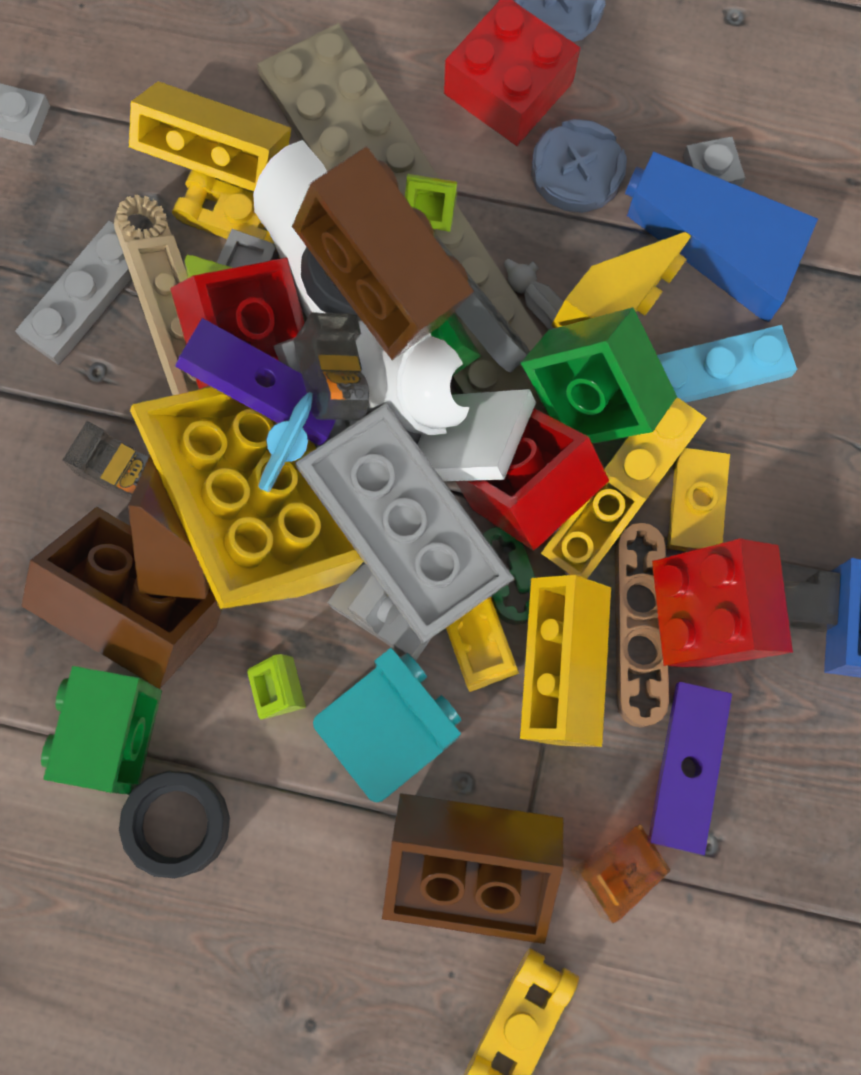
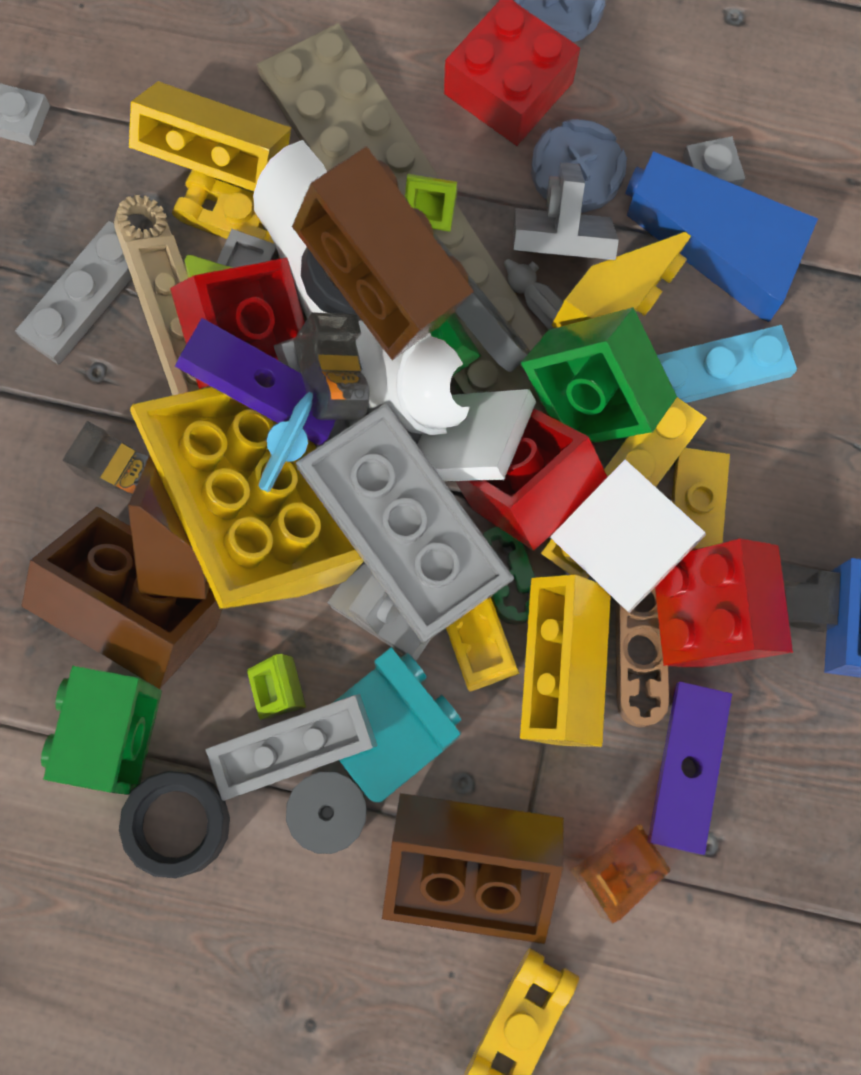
none -> light grey plate [205,694,378,801]
none -> dark grey piece [286,772,366,854]
none -> light grey bracket [513,162,619,260]
none -> white tile [550,460,706,613]

